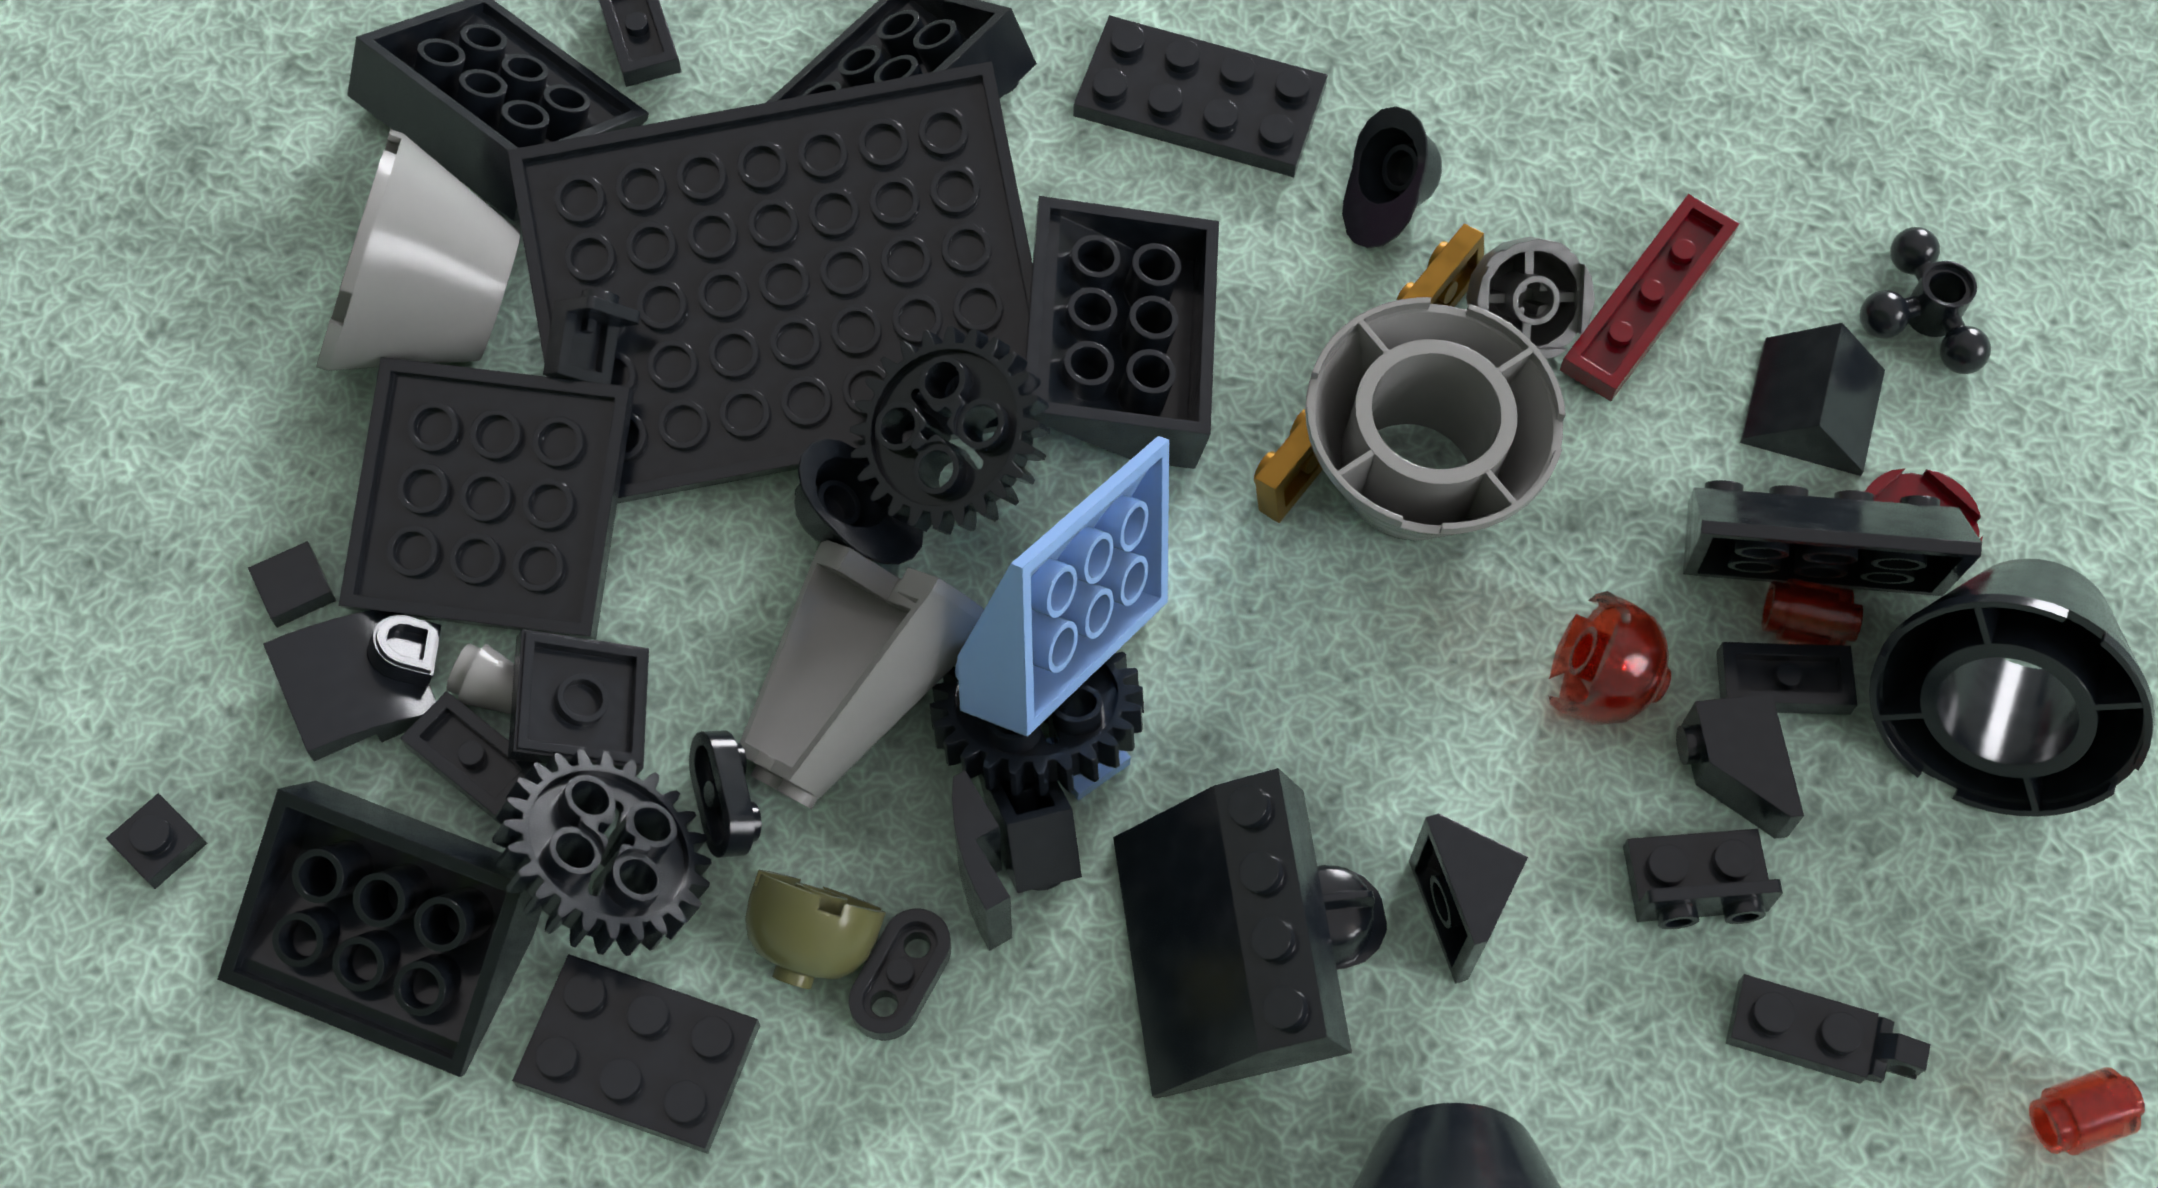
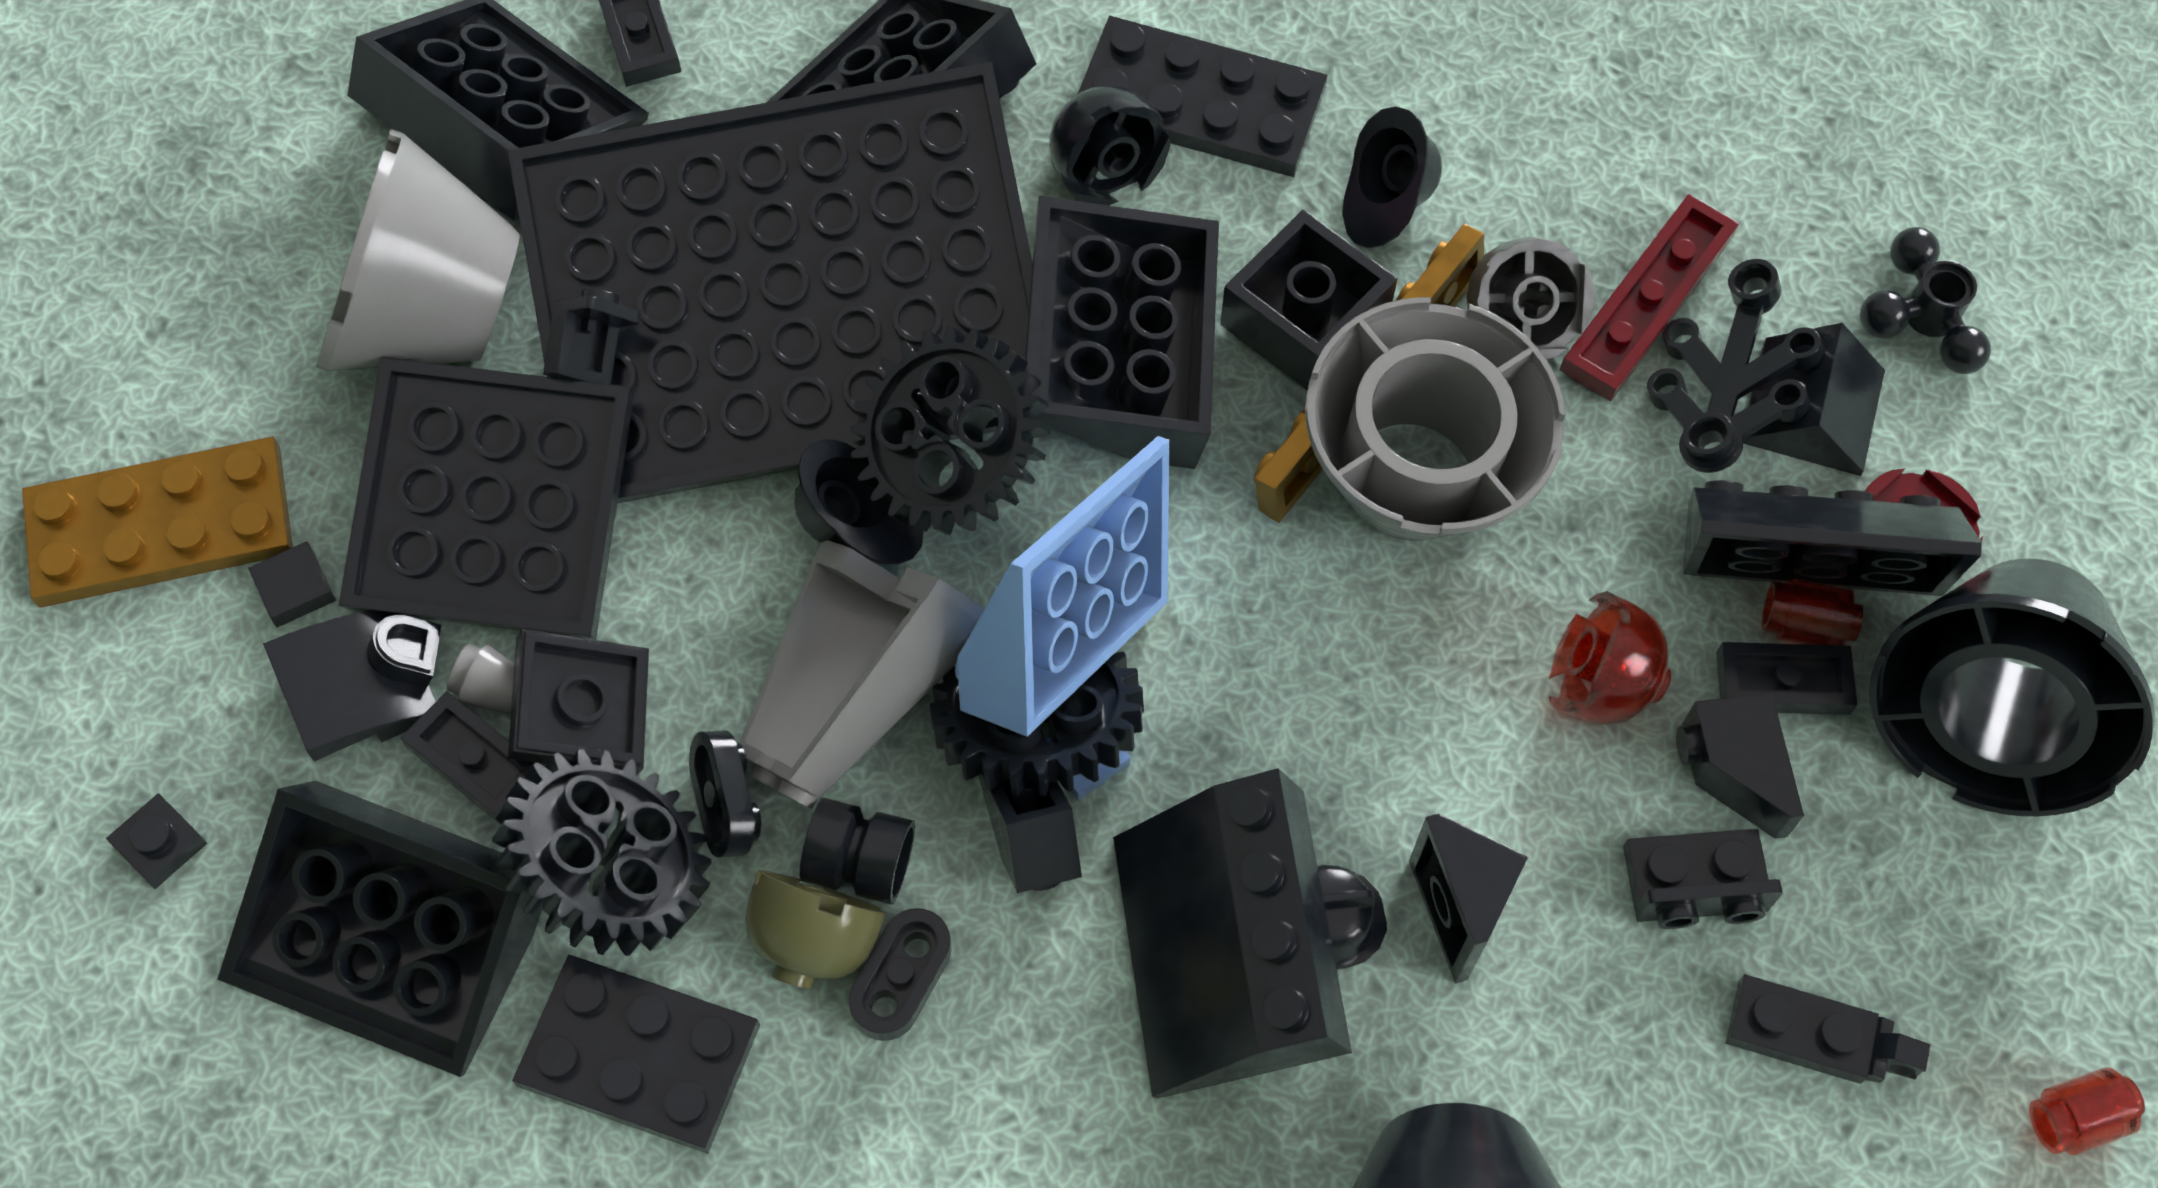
black slope [952,771,1012,951] -> none
none -> pearl gold plate [22,436,293,608]
none -> black wheel [799,798,915,905]
none -> black cylinder [1049,86,1170,206]
none -> black brick [1220,209,1398,390]
none -> black plant [1647,259,1824,473]

